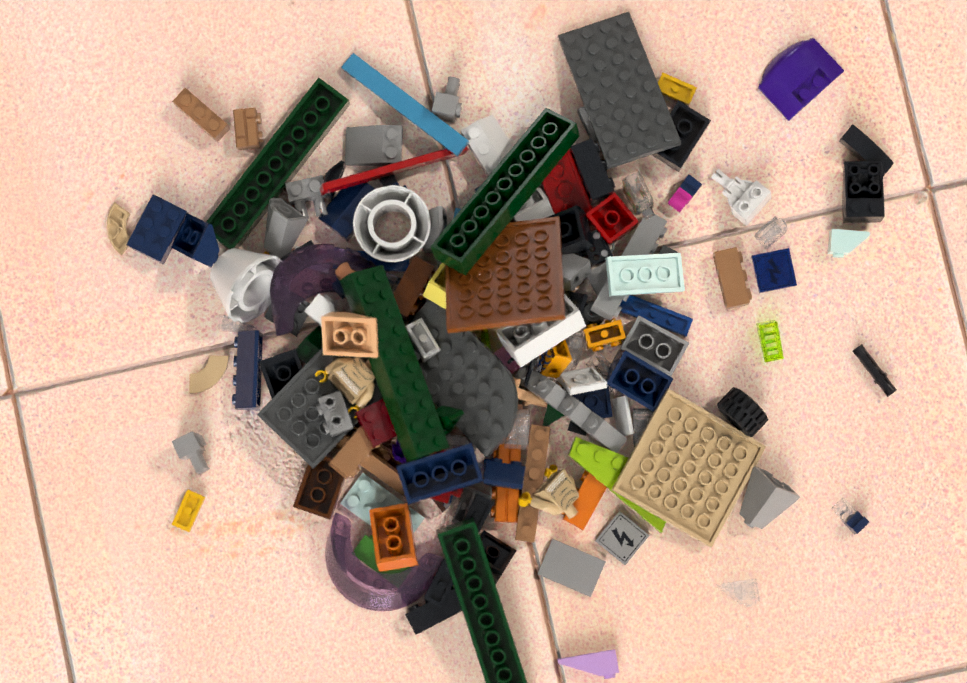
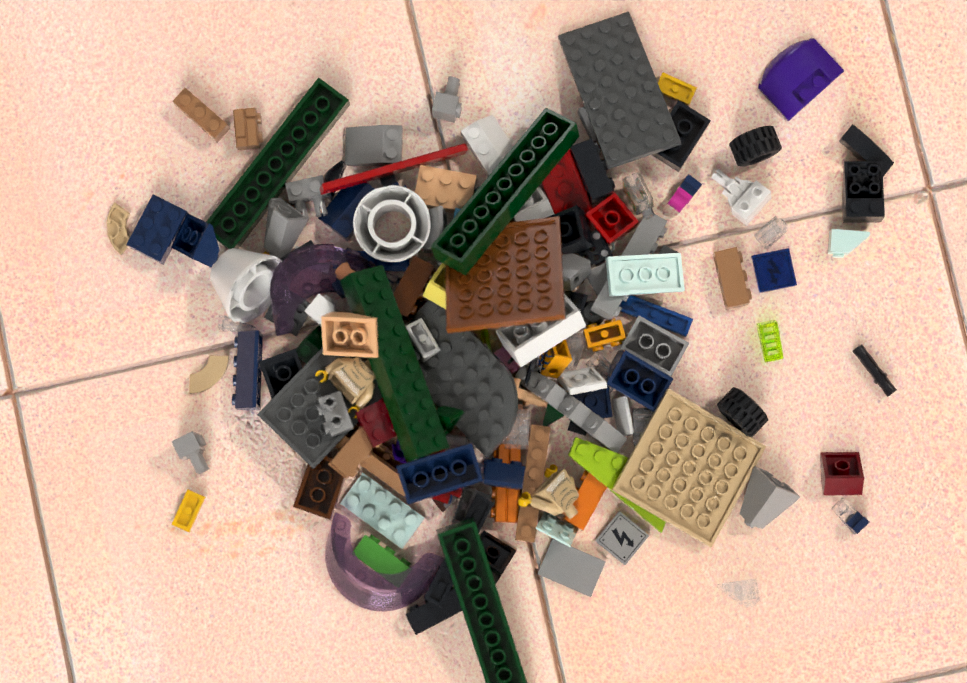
dark azure tile [341,53,469,157] -> none
orange brick [369,503,418,572] -> none
lavender slope [557,649,619,679] -> none
none -> light nougat brick [415,165,477,213]
none -> light aqua hinge [536,512,578,547]
none -> black tyre [729,126,782,167]
none -> dark red slope [820,452,864,496]

